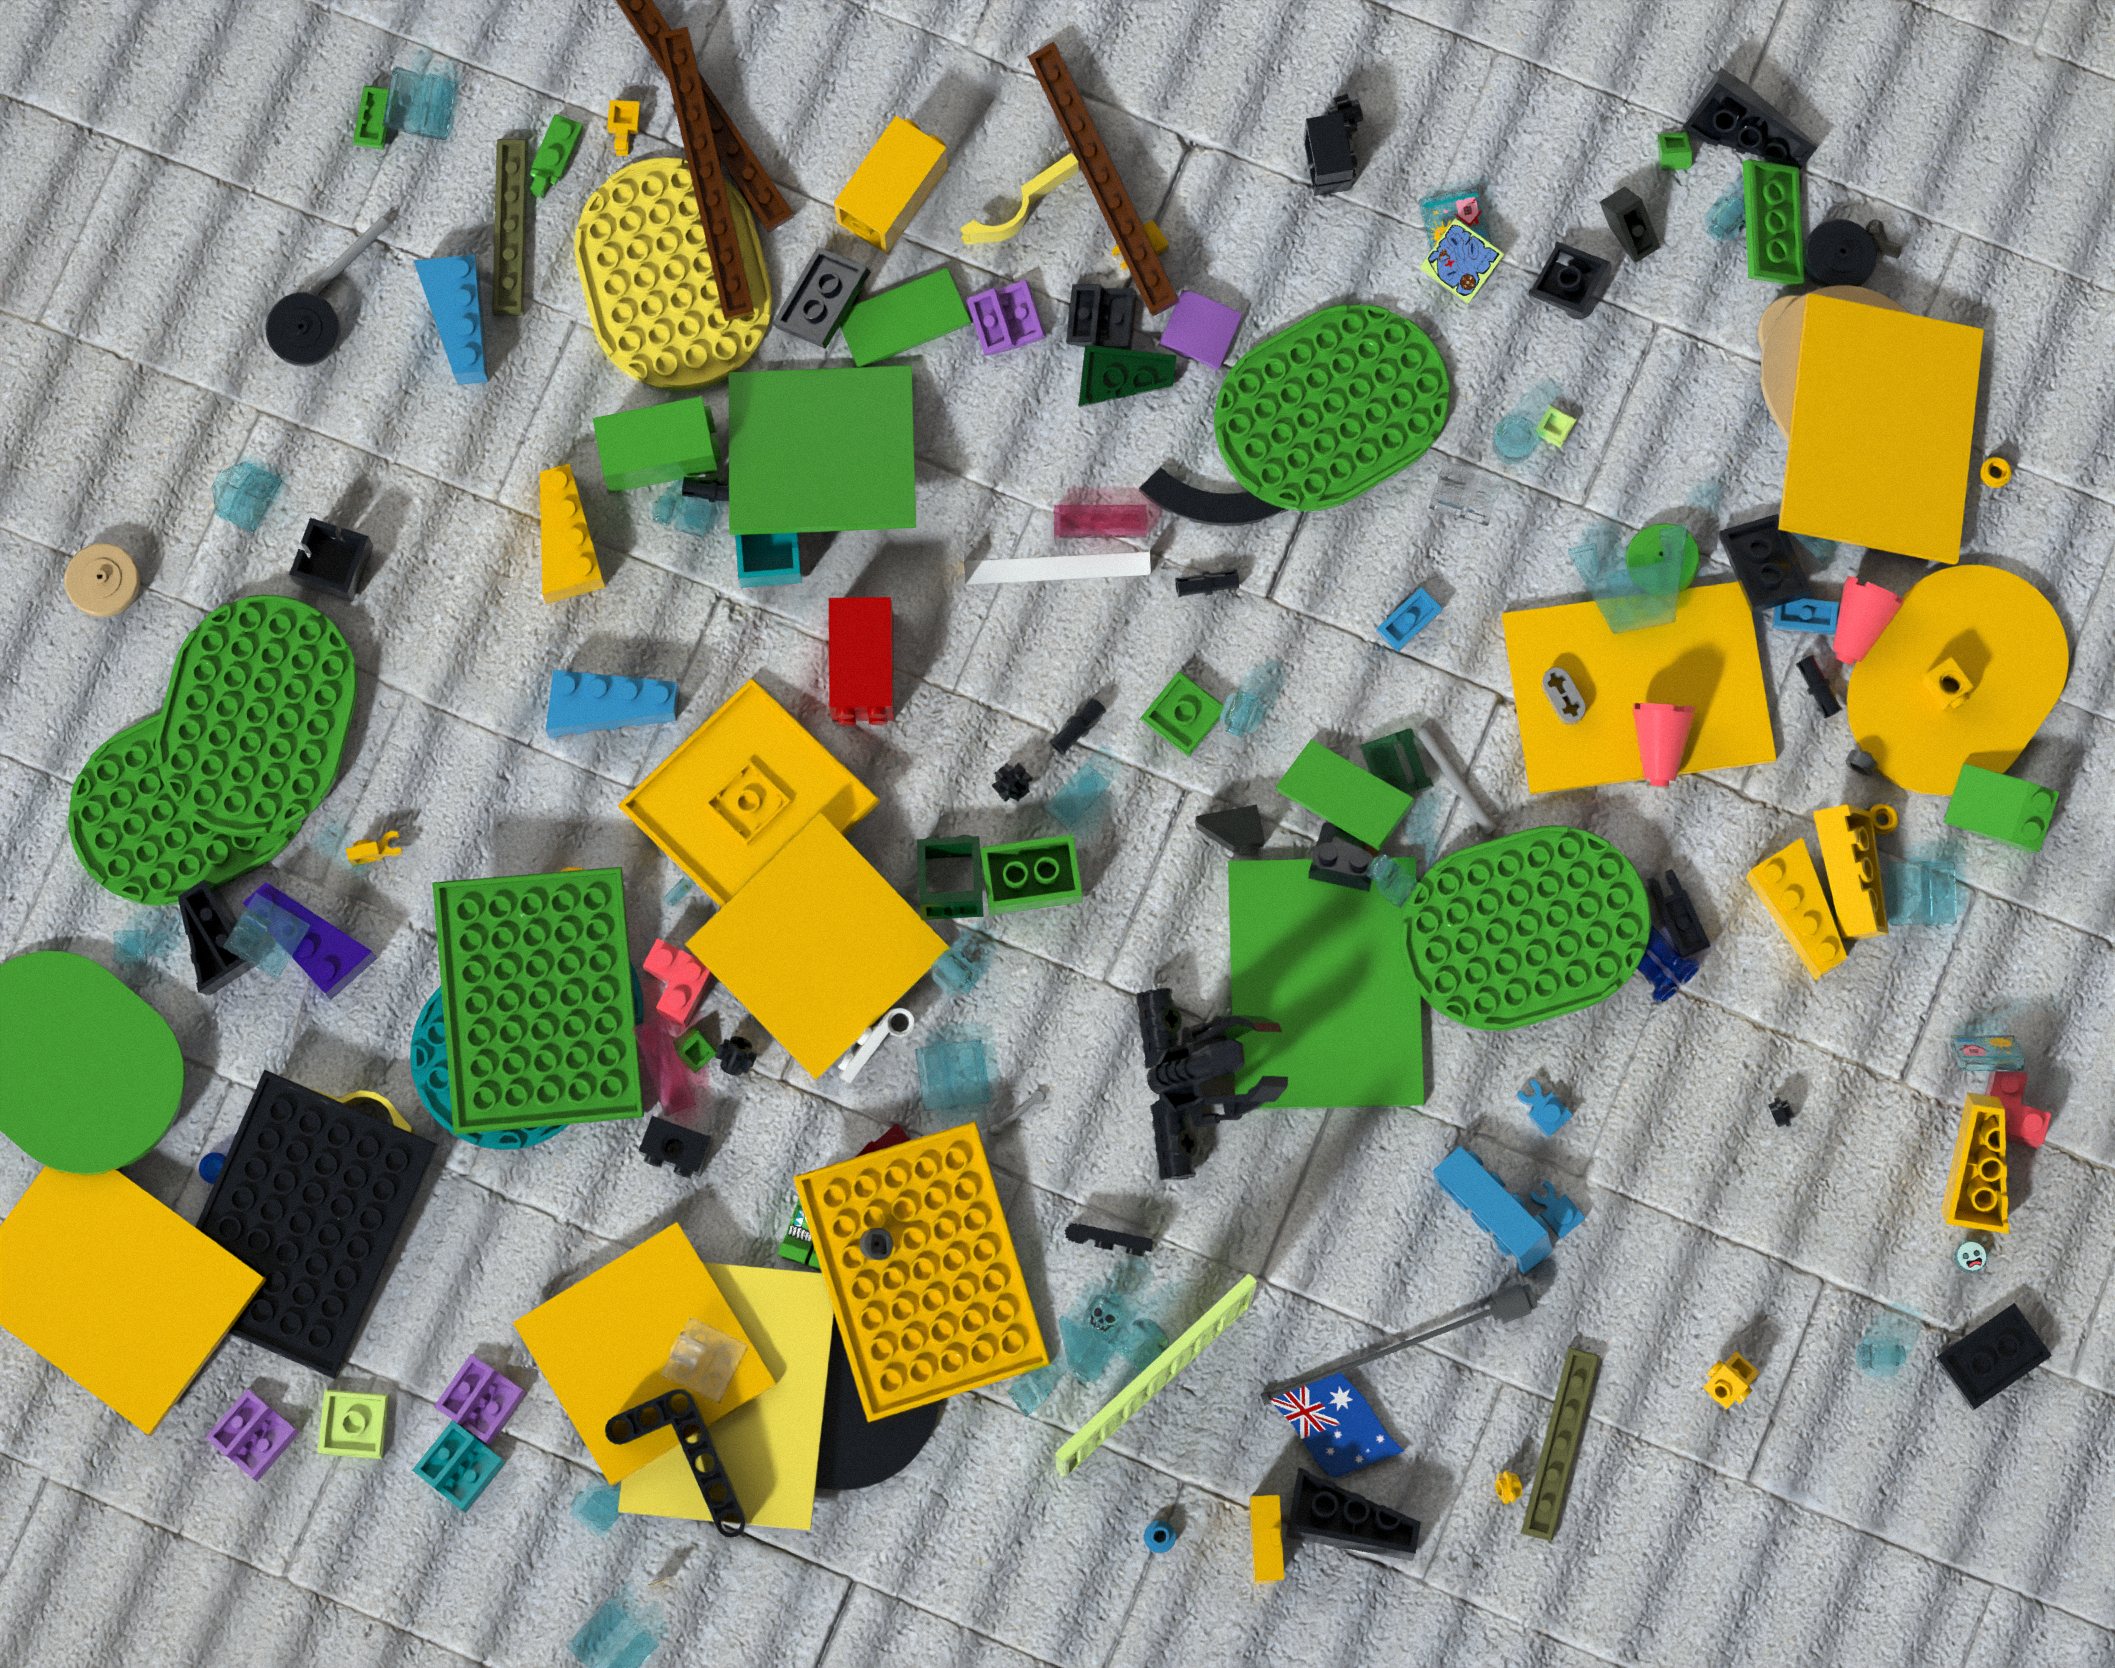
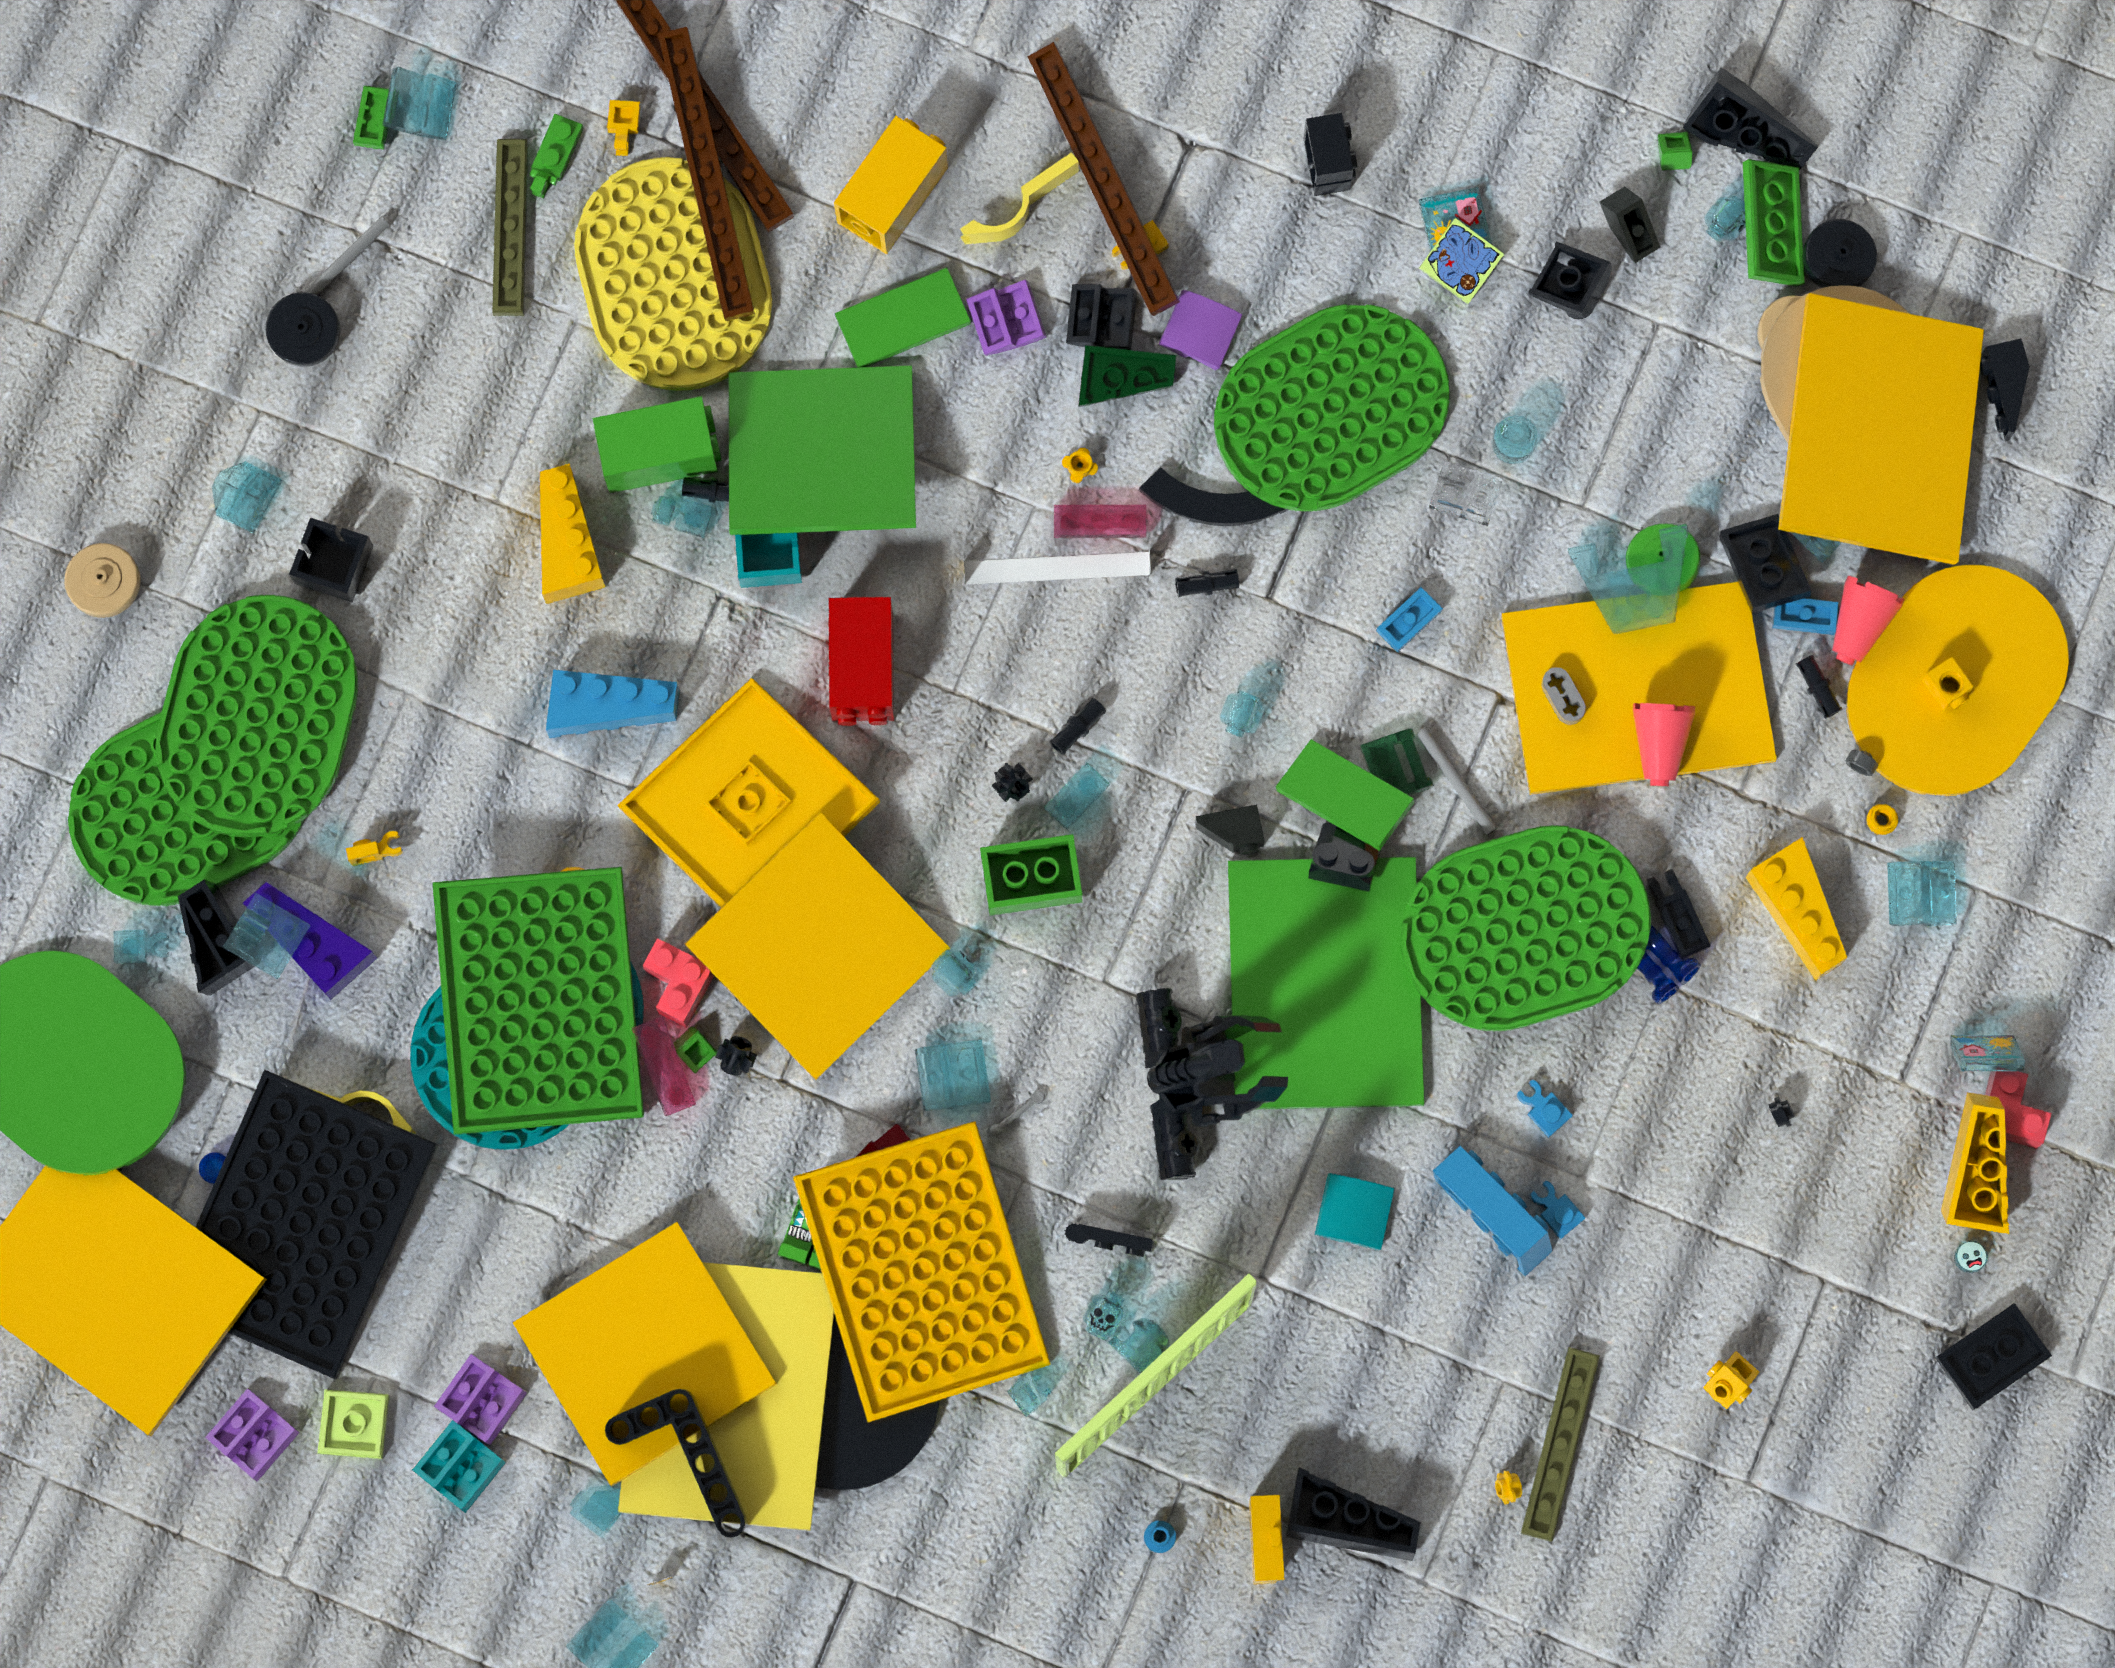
dark azure wedge [413,254,488,385] -> none
black brick [639,1116,714,1179] -> none
clear plate [661,1316,749,1404] -> none
clear light blue tile [663,877,692,908] -> none
black plate [773,247,871,349] -> none
white plate [837,1008,914,1083] -> none
dark grey tile [860,1228,893,1260] -> none
dark green window [917,835,984,920] -> none
clear light blue slope [1058,1315,1116,1385] -> none
bright green plate [1140,671,1228,758] -> none
flag [1260,1284,1538,1478] -> none
black gear [1328,94,1363,132] -> none
clear light blue plate [1367,853,1418,908] -> none
yellowish green tile [1534,405,1577,448] -> none
yellow wedge [1813,804,1889,941] -> none
clear light blue head [1855,1335,1906,1377] -> none
clear smoke arm [1865,219,1903,259] -> none
bright green slope [1943,763,2060,854] -> none
yellow plate [1980,457,2011,488] -> none
none -> yellow plate [1062,448,1098,483]
none -> teal slope [1315,1173,1395,1250]
none -> black slope [1980,338,2030,441]

